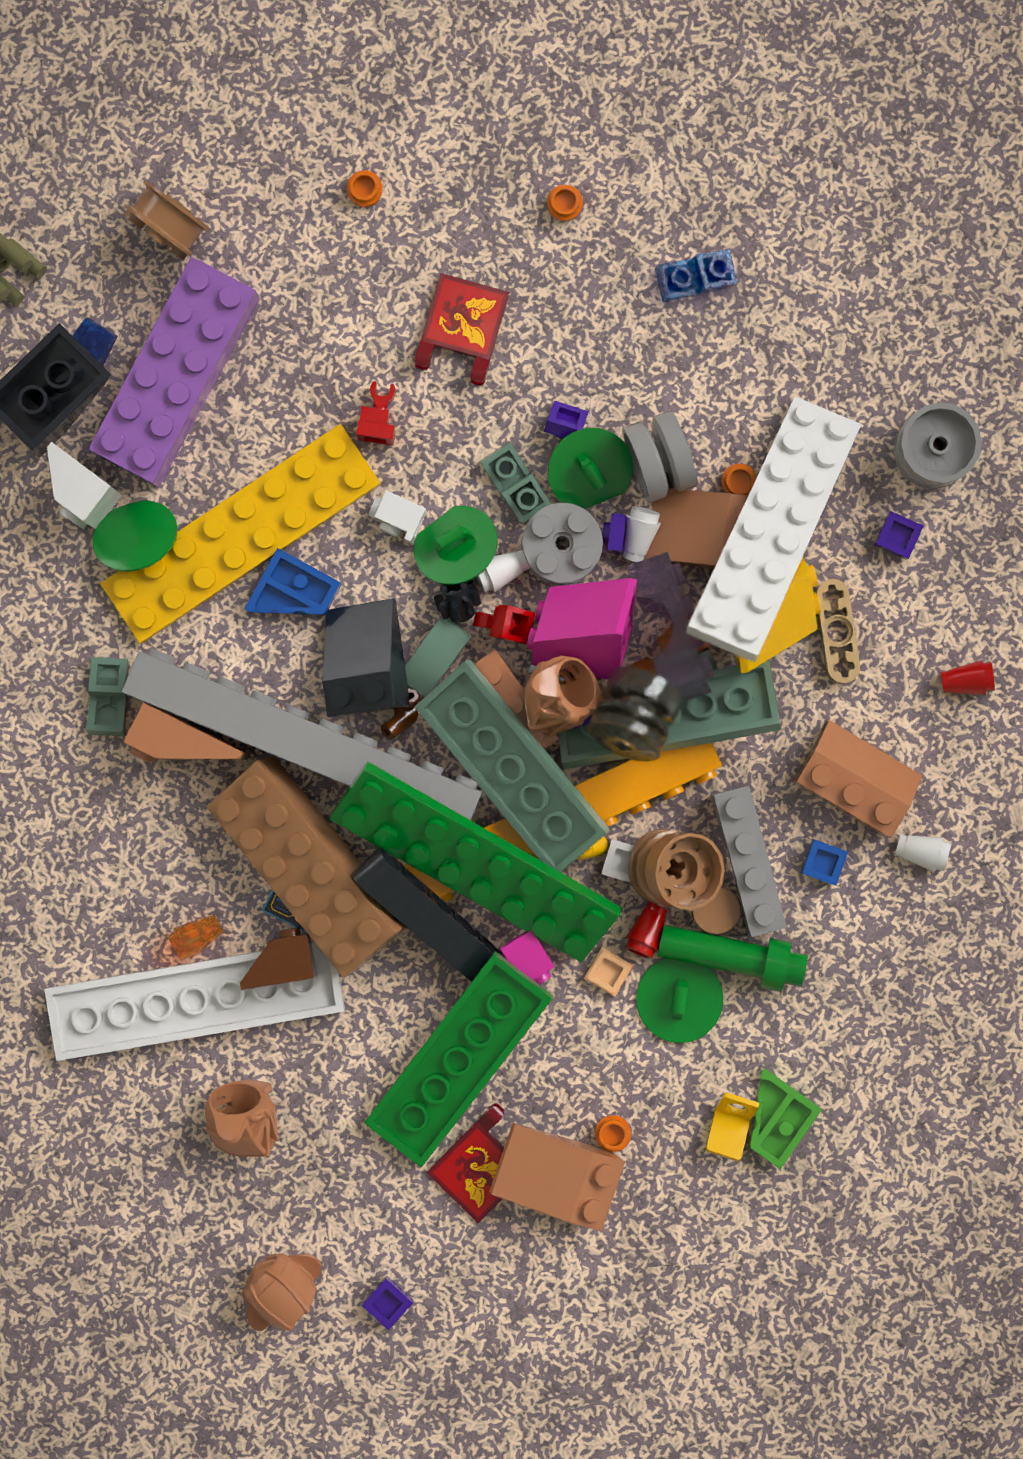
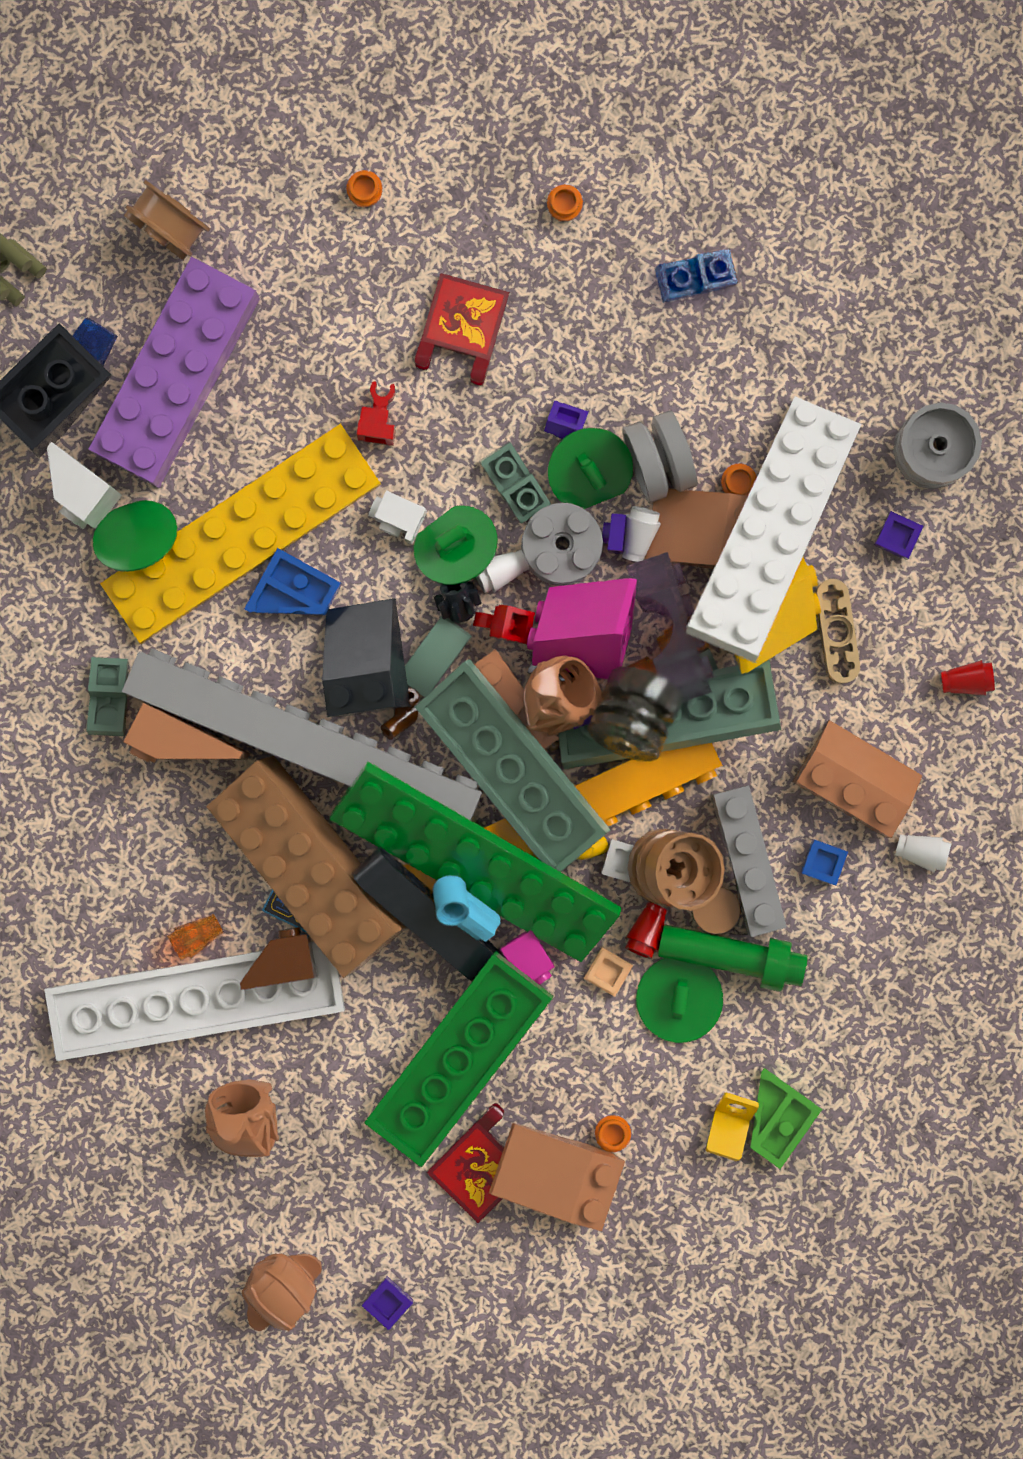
none -> medium azure piece [433,876,501,942]

